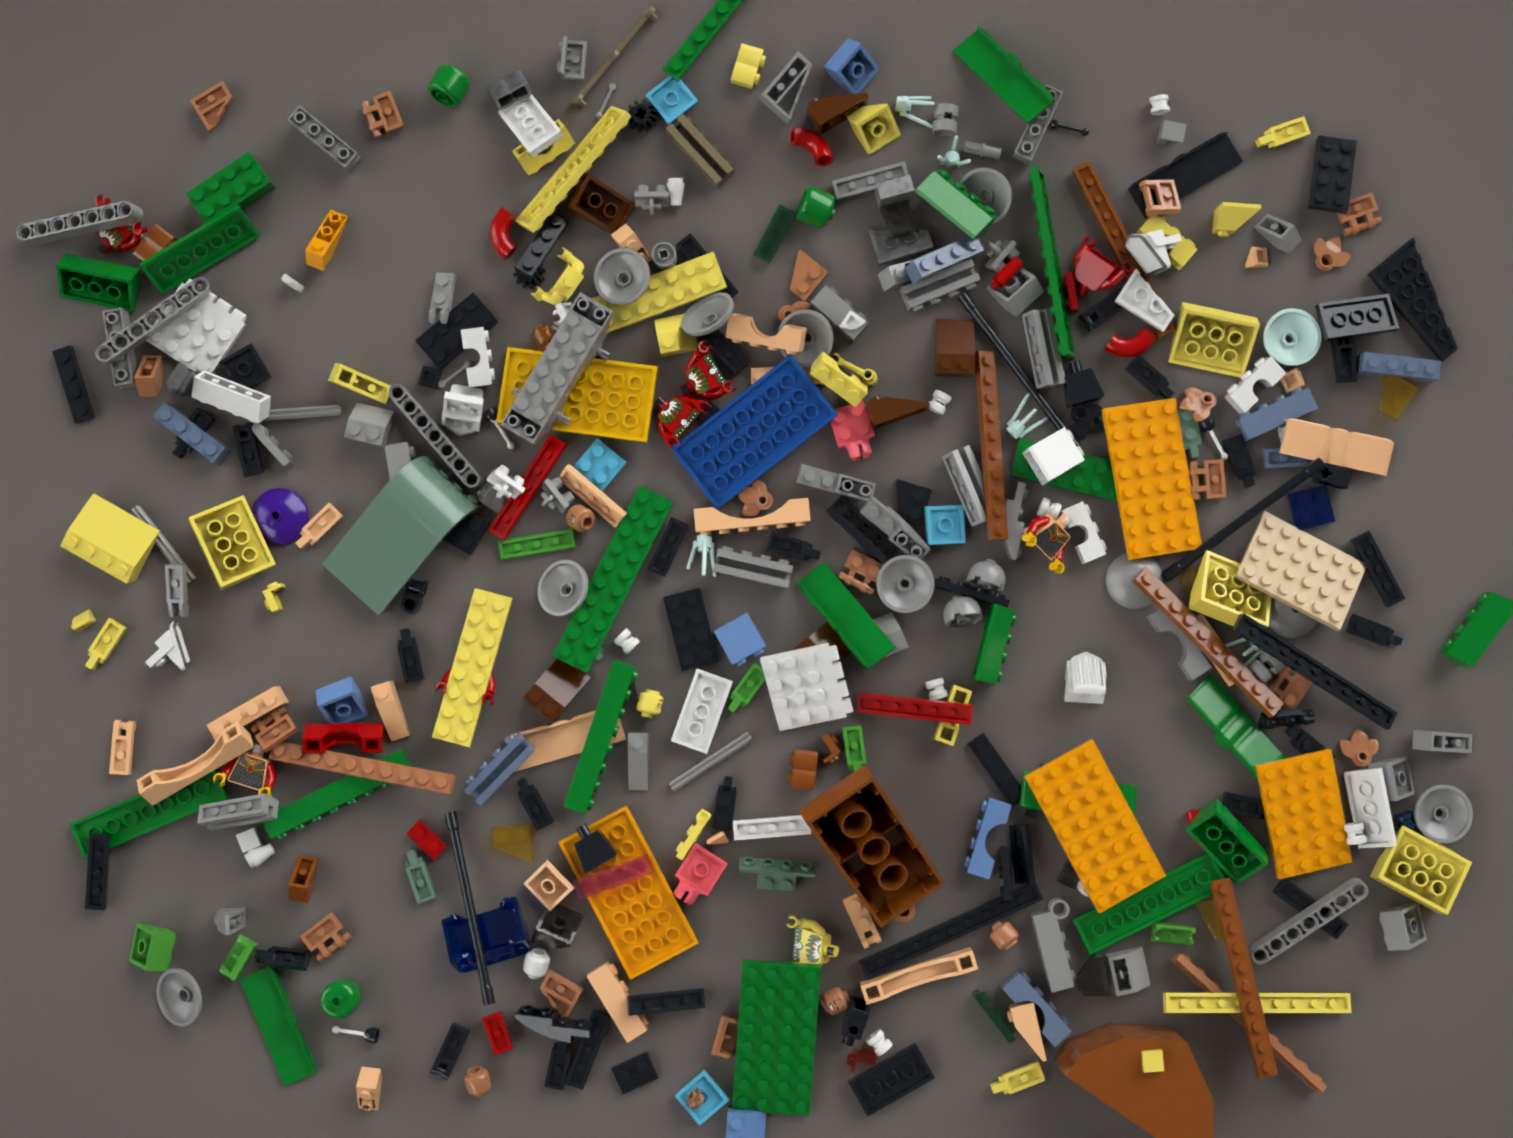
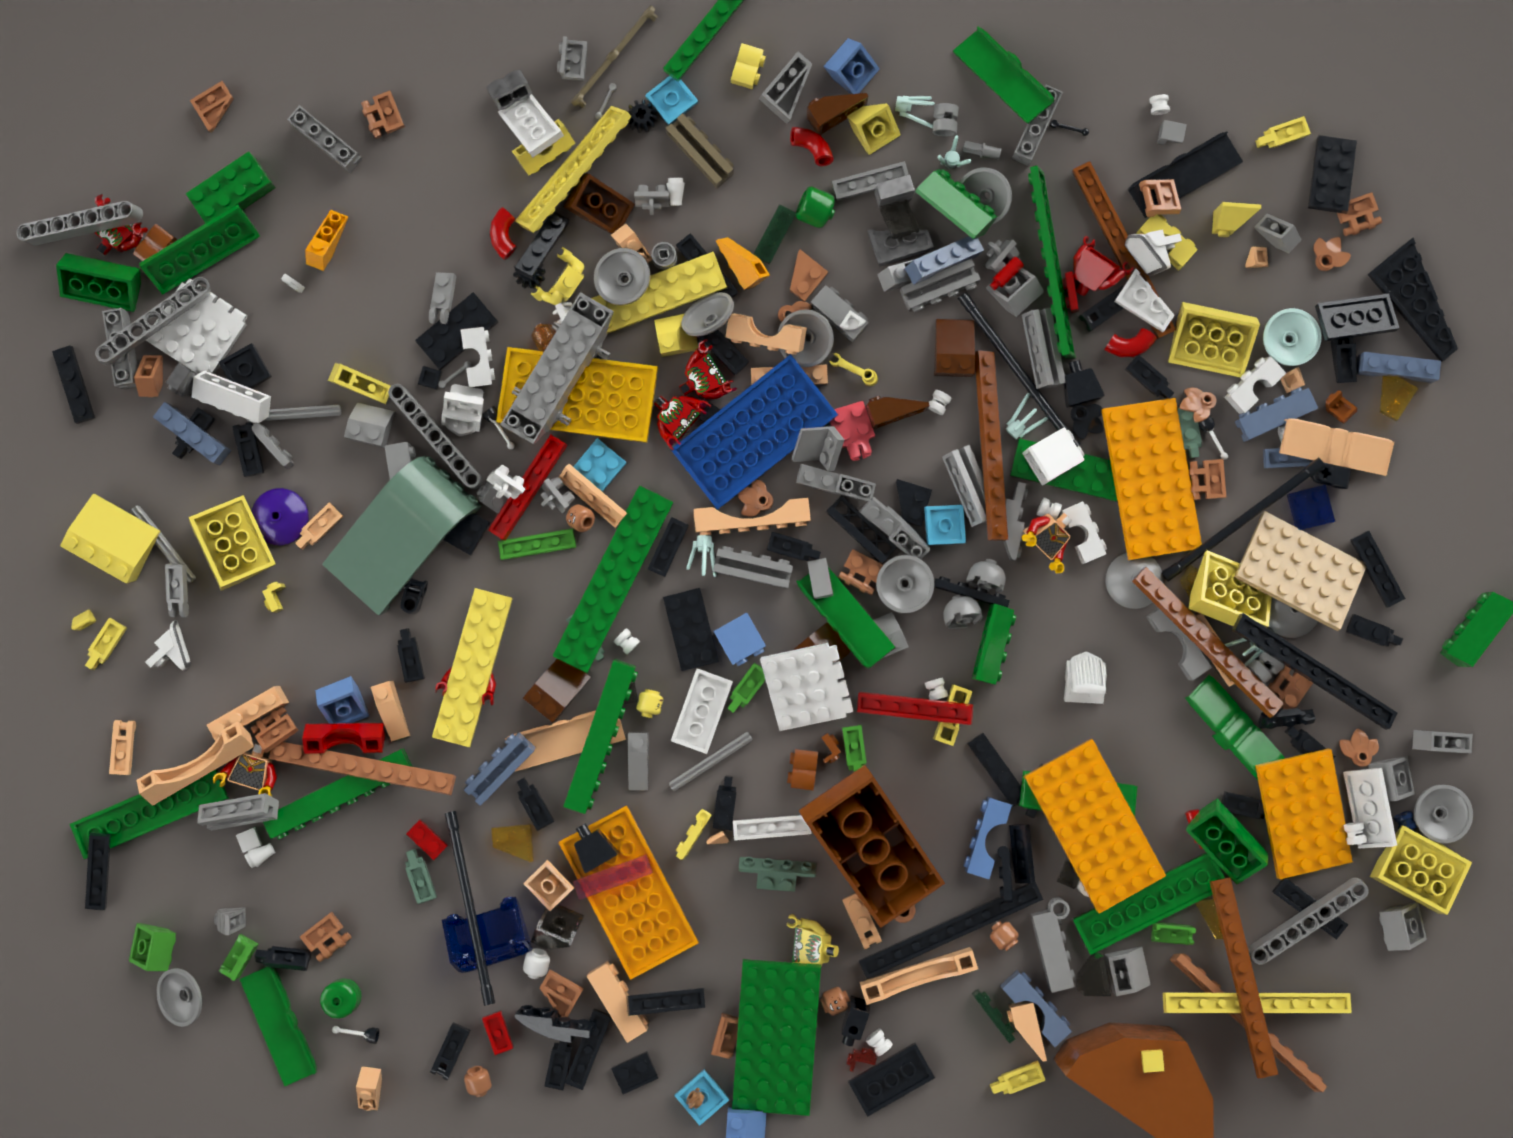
dark orange slope [288,855,318,903] -> none
green head [428,64,470,107] -> none
light grey dish [538,560,588,617] -> none
coral plate [674,842,728,905] -> none
light yellow arch [810,351,868,407] -> none
black hinge [1222,434,1255,488] -> none
none -> light orange slope [716,237,770,290]
none -> light grey bracket [792,426,844,471]
none -> light grey tile [807,558,833,599]
none -> dark orange bracket [1326,390,1357,424]

